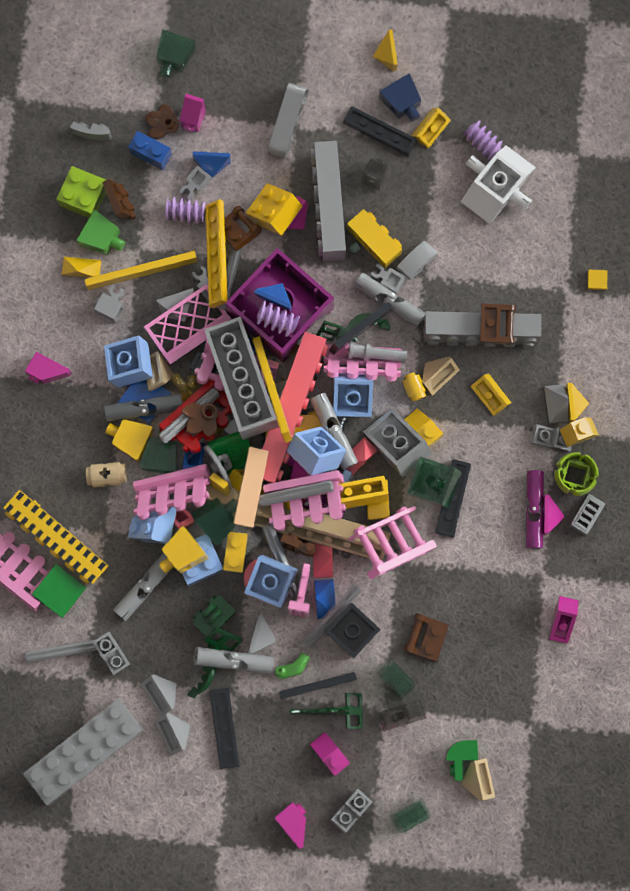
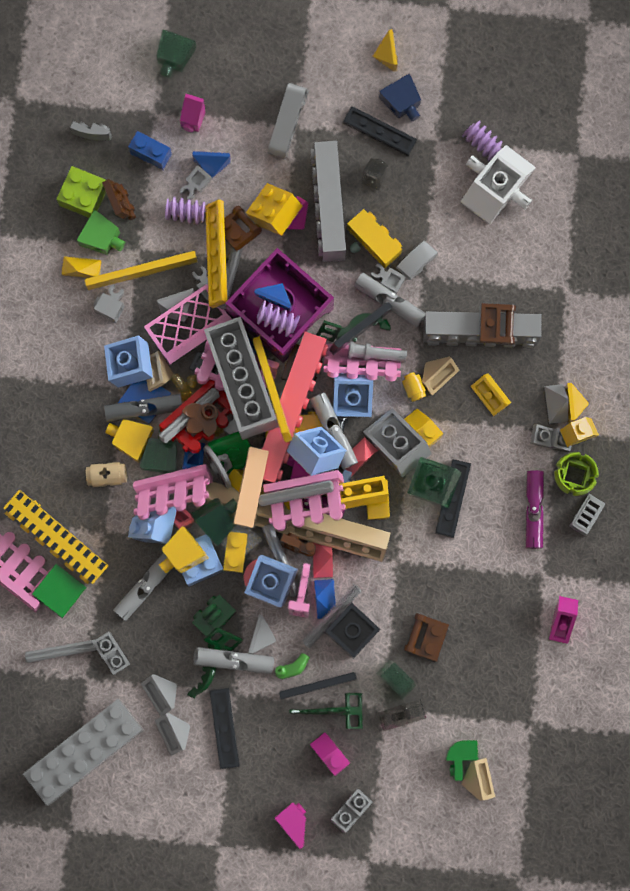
dark pink slope [25,352,72,384] -> none
reddish brown plate [145,104,179,139] -> none
yellow tile [209,473,230,497] -> none
bright pink fence [348,506,437,580] -> none
clear green torso [390,797,432,834] -> none
yellow slope [411,108,451,149] -> none
dark pink slope [542,495,565,535] -> none
yellow tile [587,270,607,290] -> none

